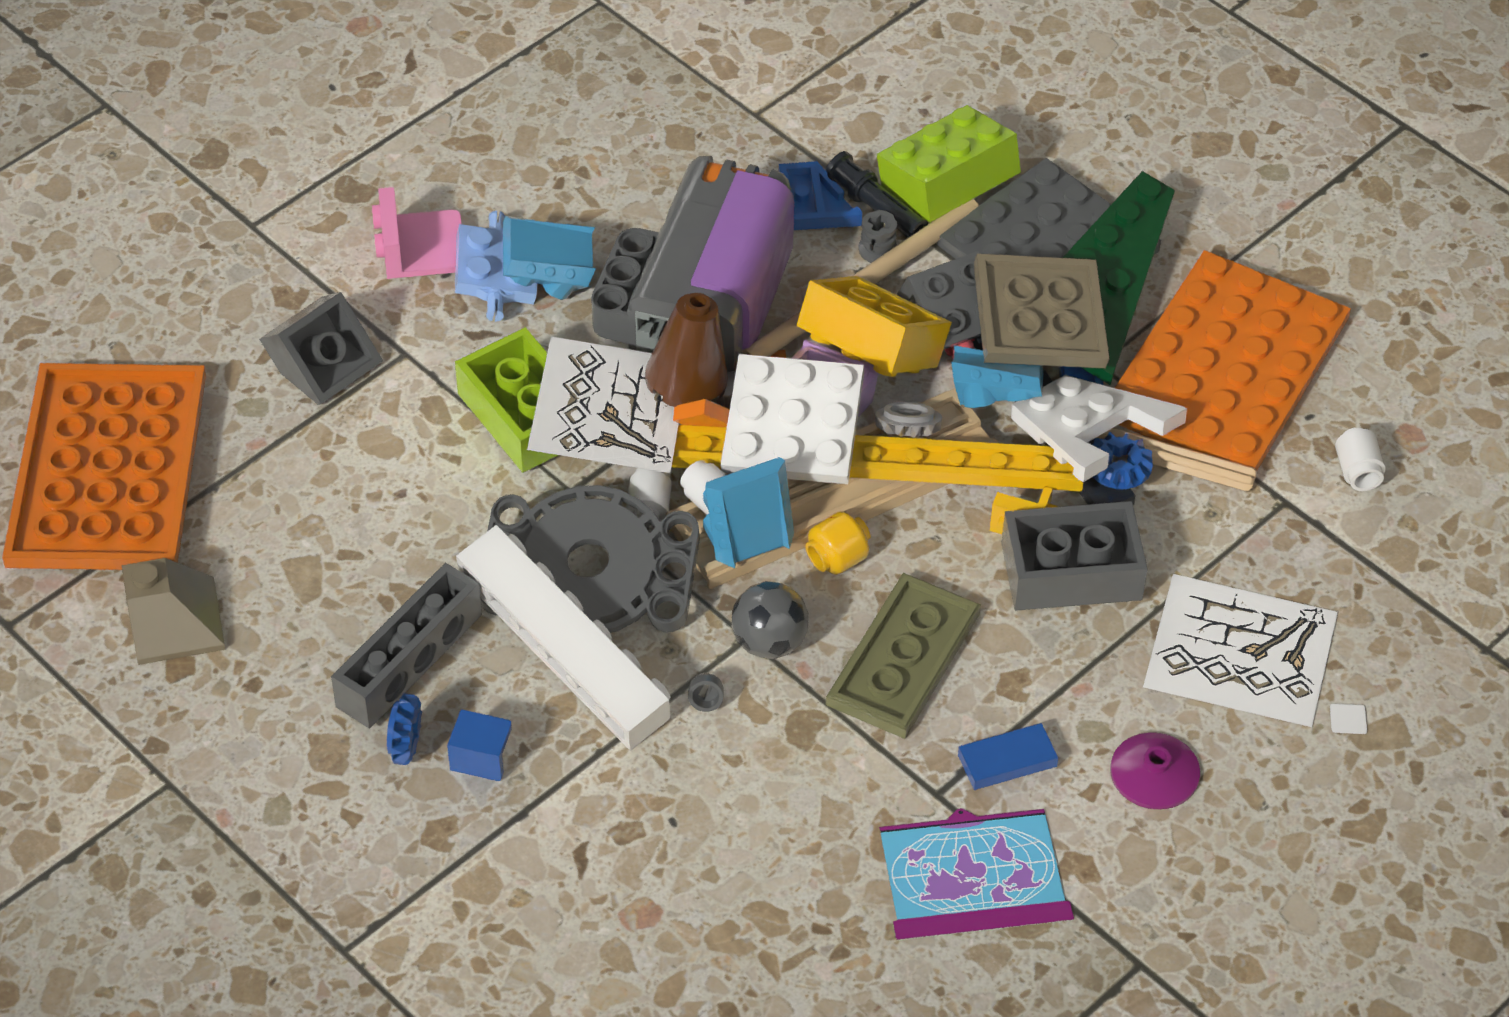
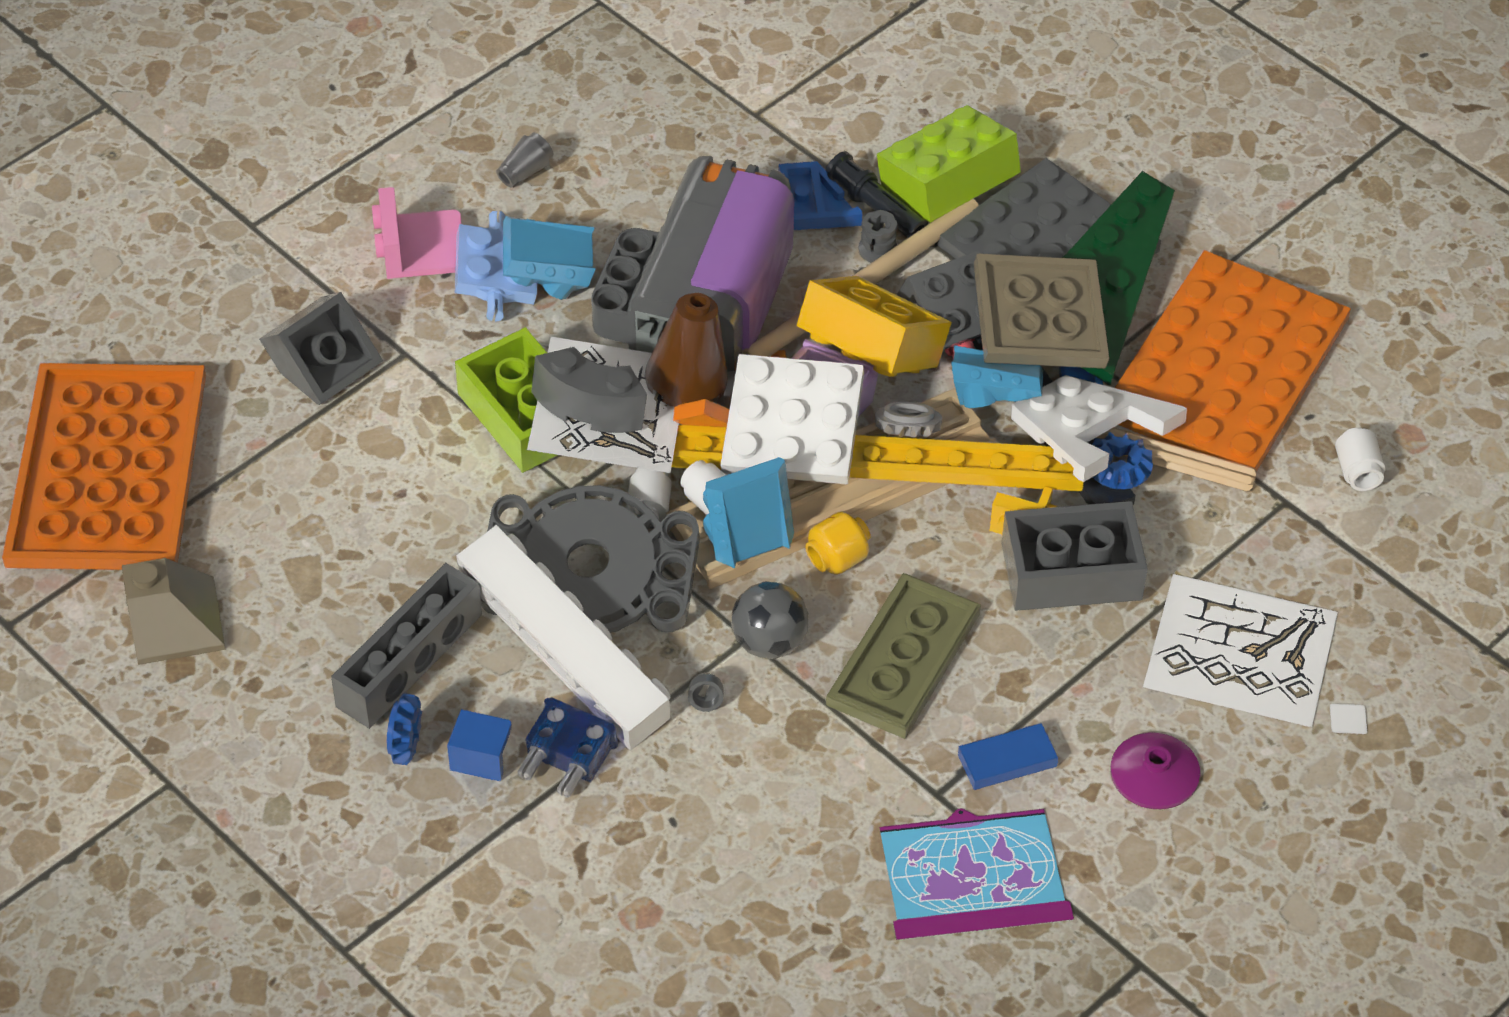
none -> flat silver cone [496,132,554,188]
none -> clear blue piece [517,697,618,798]
none -> dark grey brick [532,347,647,433]

